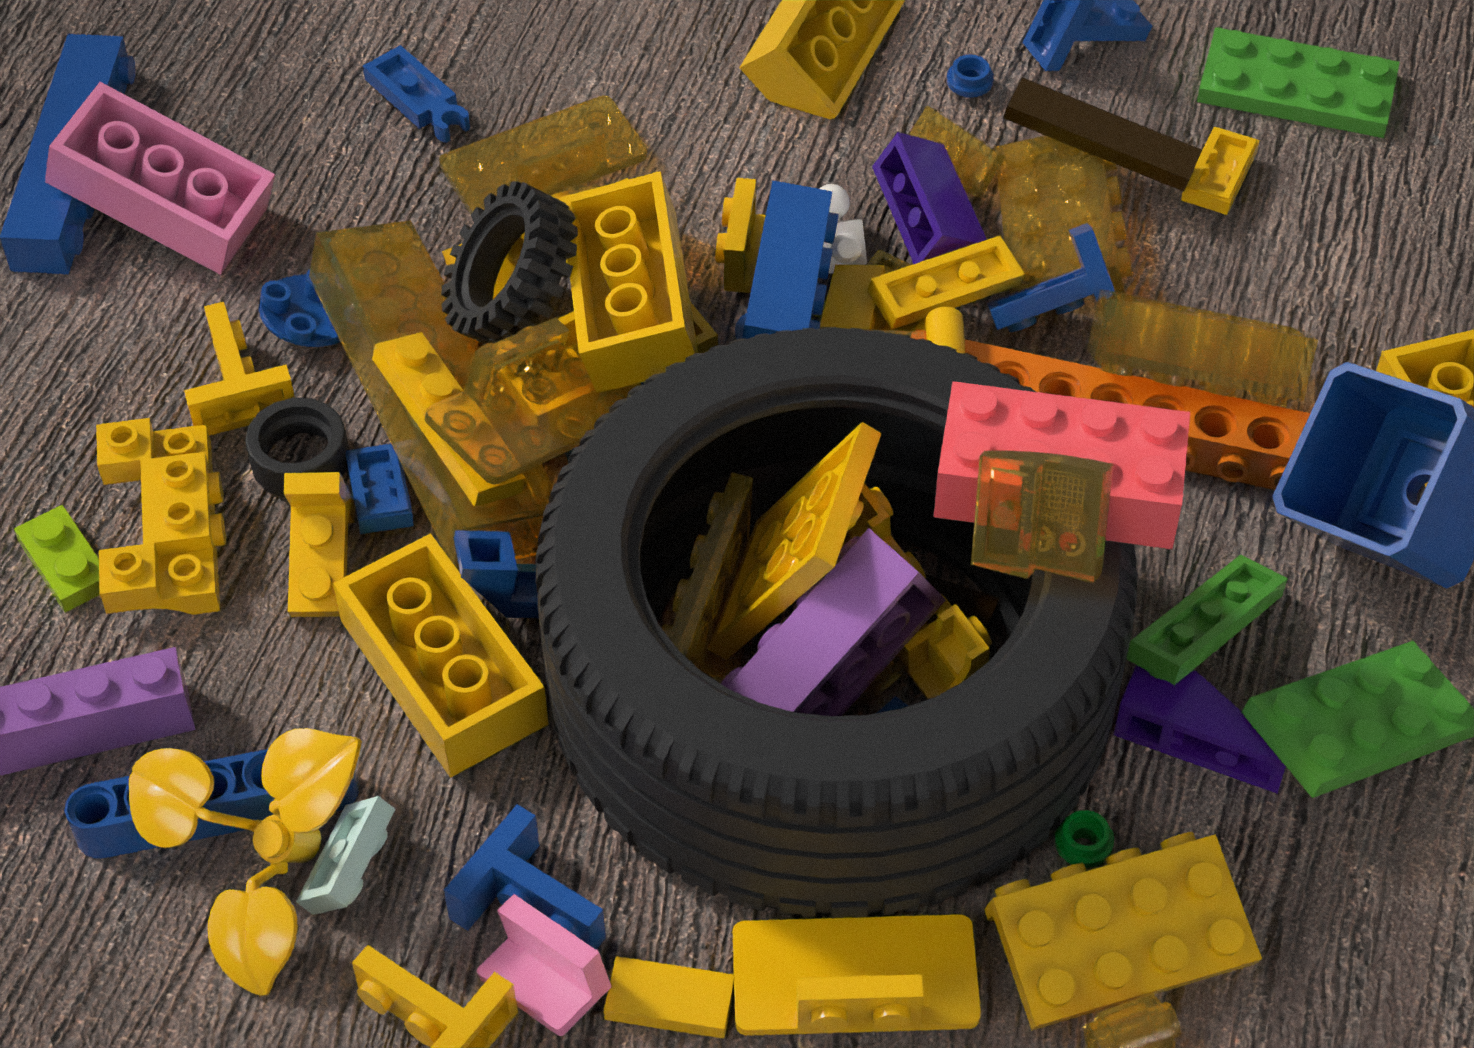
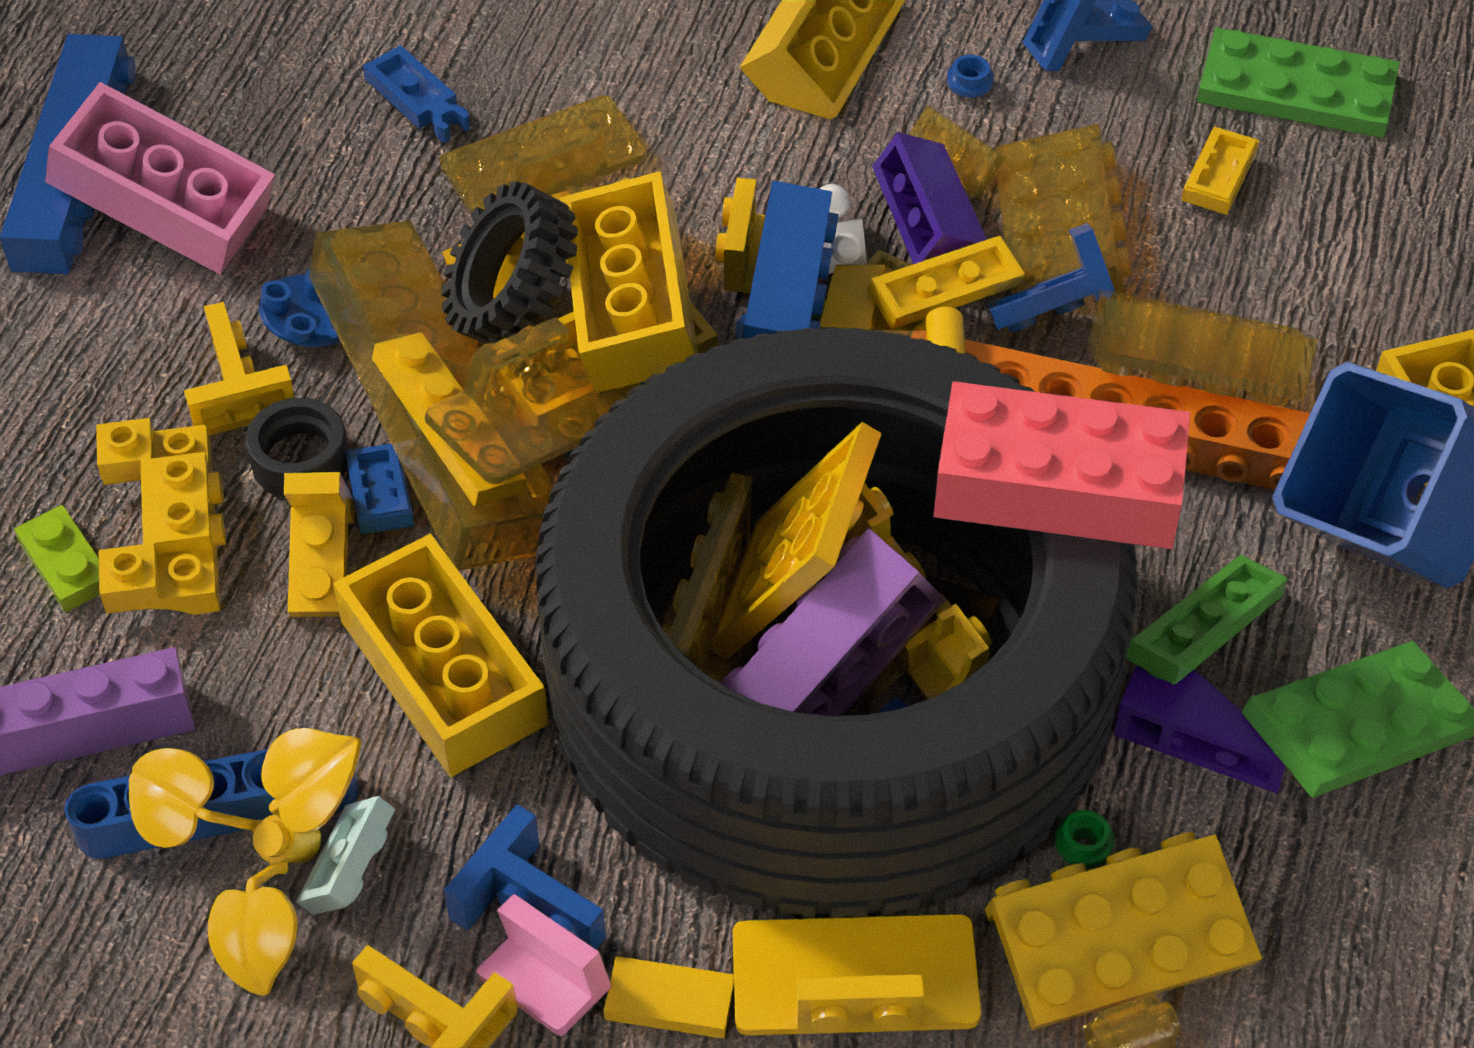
blue slope [454,530,539,618] -> none
clear yellow slope [971,450,1113,583] -> none
dark brown tile [1003,77,1202,192] -> none

